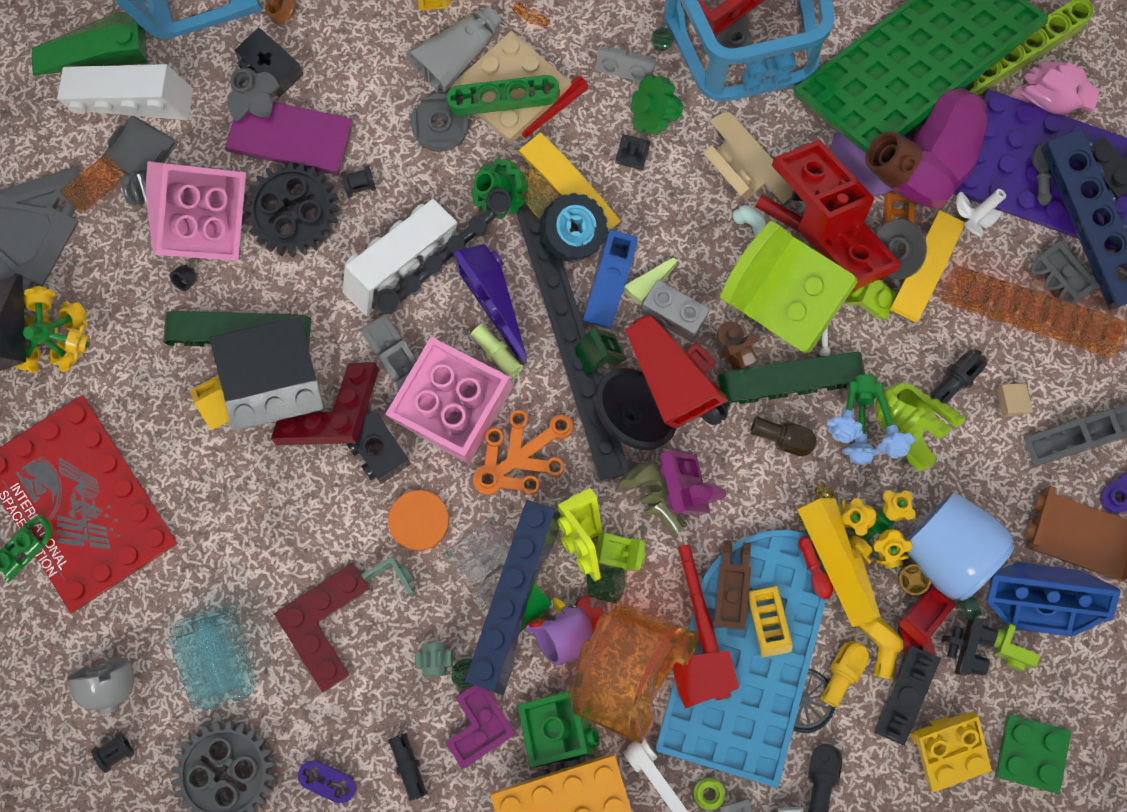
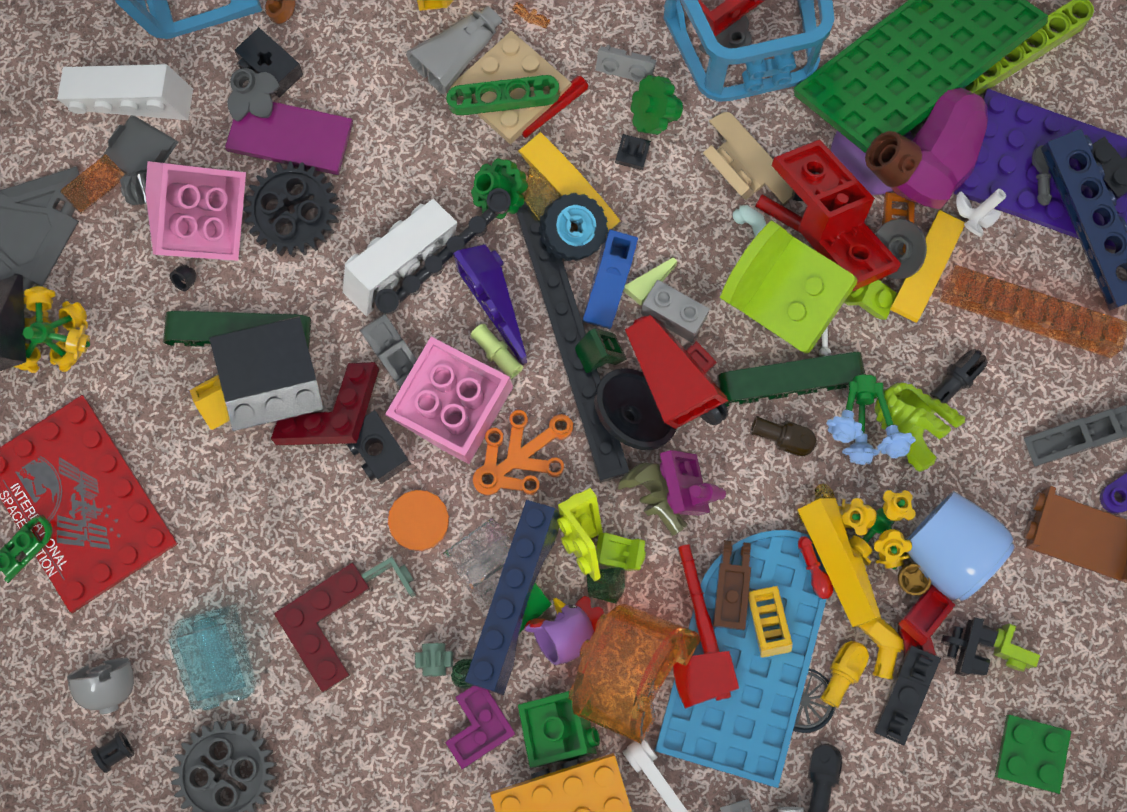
green wedge [31,12,147,76] -> none
dark purple beam [298,760,357,803] -> none
black bush [341,165,376,198] -> none
black pin [388,733,428,801] -> none
dark grey plate [411,93,469,152] -> none
clear green hinge [650,27,674,51] -> none
lime plate [693,777,725,810] -> none
reddish brown hips [717,321,758,370] -> none
yellow plate [909,711,992,792] -> none
clear green hinge [955,595,982,620] -> none
blue wedge [986,562,1121,637] -> none
tan slope [996,383,1033,418] -> none
bright pink piece [1009,61,1100,115] -> none
dark grey plate [1031,240,1099,306] -> none

